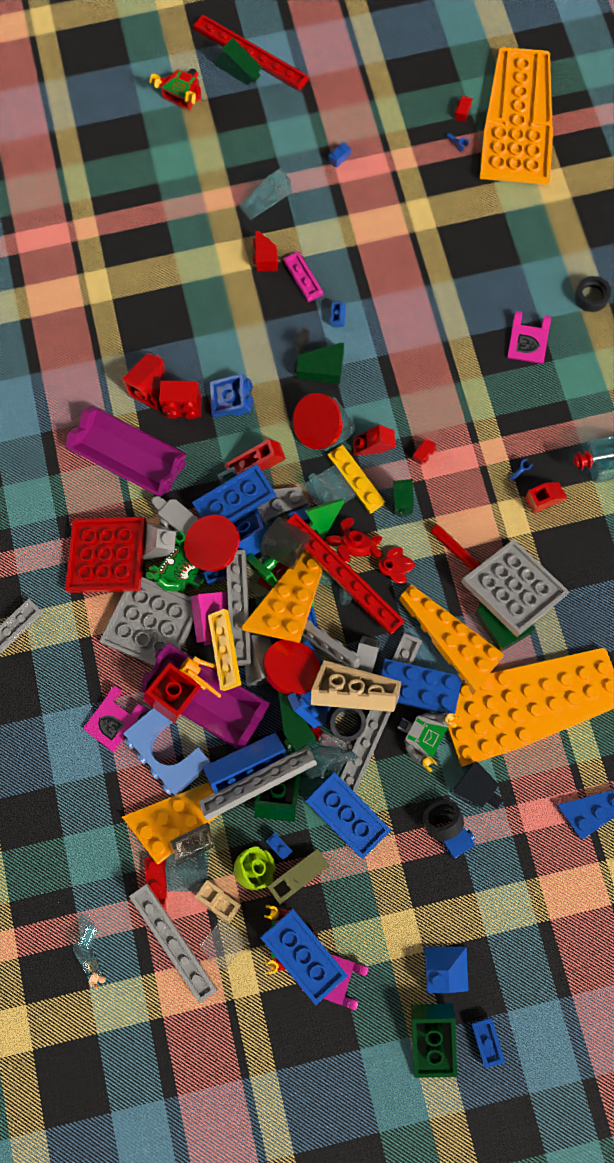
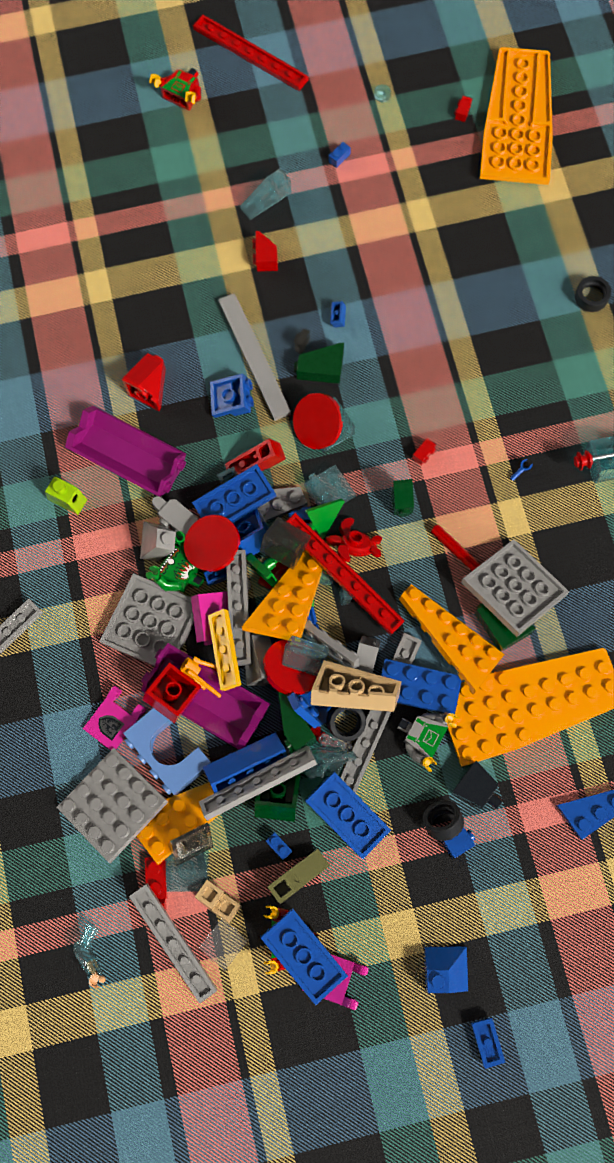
red plate [65,517,147,593] -> none
red brick [159,381,202,419] -> none
dark green slope [214,37,262,86] -> none
lime cylinder [234,846,276,890] -> none
dark pink tile [283,251,324,302] -> none
yellow plate [327,445,385,514] -> none
red slope [352,425,396,455] -> none
red plate [378,547,415,584] -> none
dark green slope [411,1004,458,1078] -> none
blue hand [447,133,469,151] -> none
dark pink flag [507,311,551,364] -> none
red slope [525,482,567,514] -> none
none -> lime torso [45,477,87,515]
none -> light grey plate [57,748,168,863]
none -> light grey tile [218,293,291,421]
none -> clear light blue panel [282,636,329,676]
none -> clear light blue tile [374,84,391,102]

